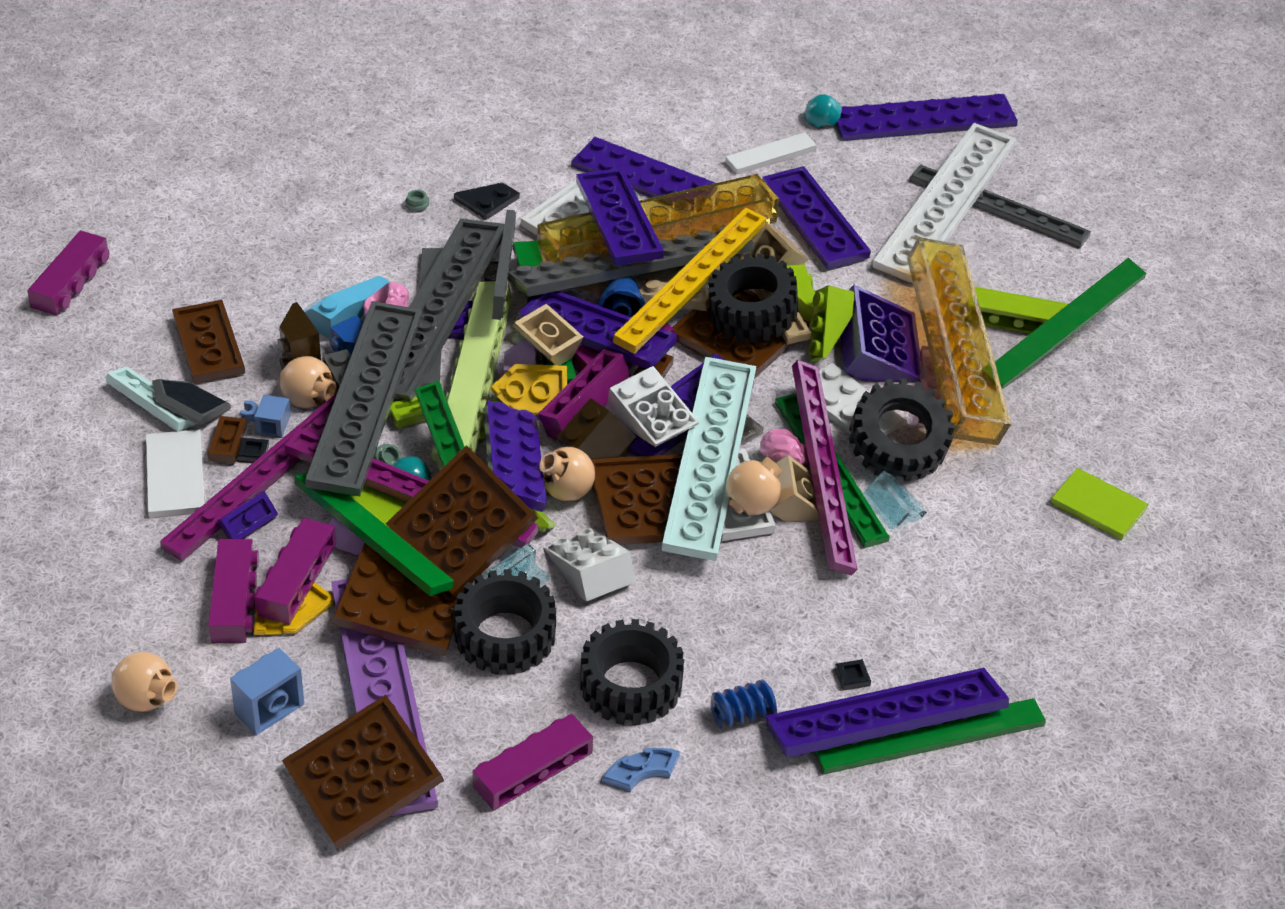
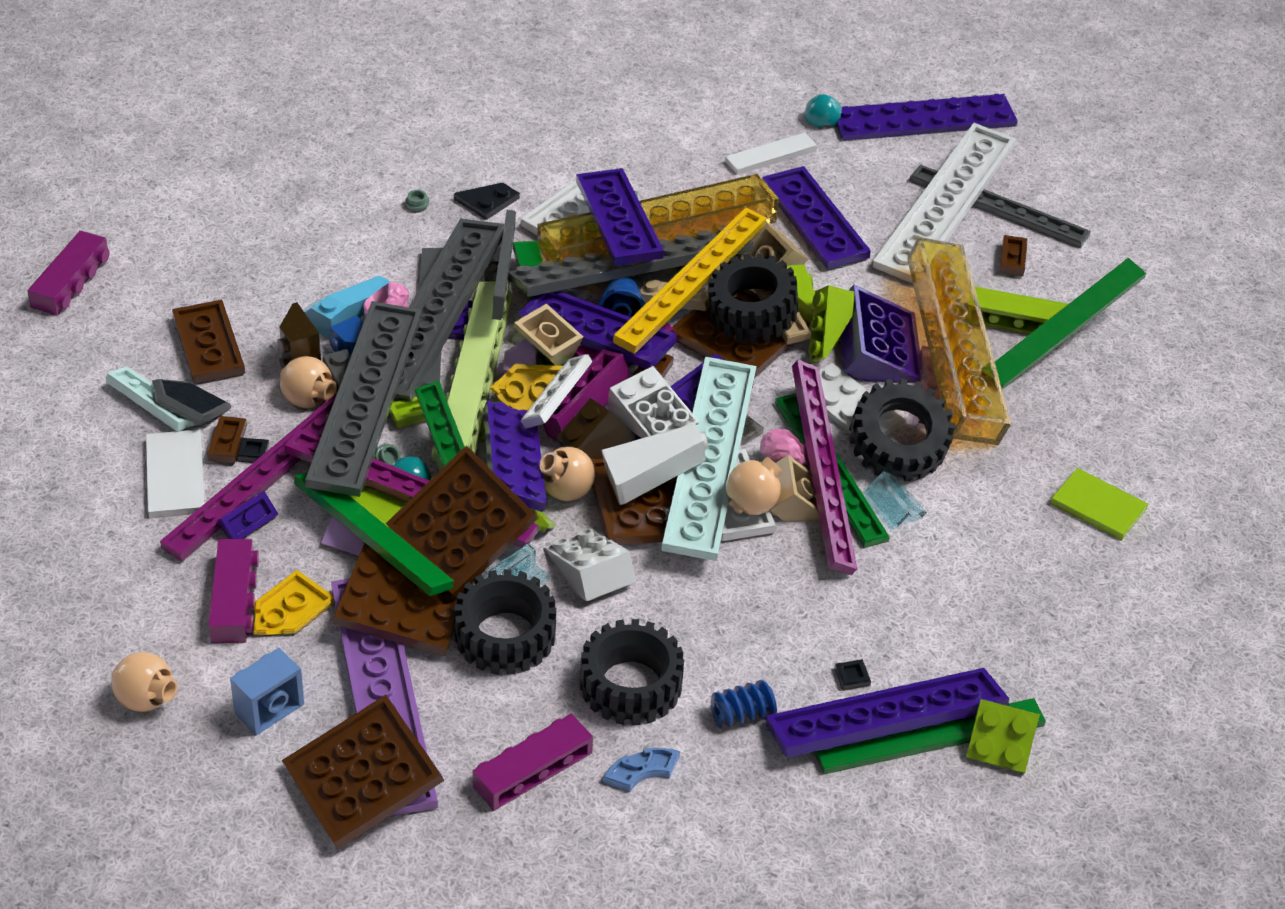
medium blue brick [240,395,291,438] -> none
magenta brick [254,517,336,625] -> none
dark purple plate [571,137,717,214] -> none
none -> white tile [521,354,593,428]
none -> white slope [602,424,708,505]
none -> lime plate [966,699,1040,773]
none -> reddish brown plate [999,235,1028,276]

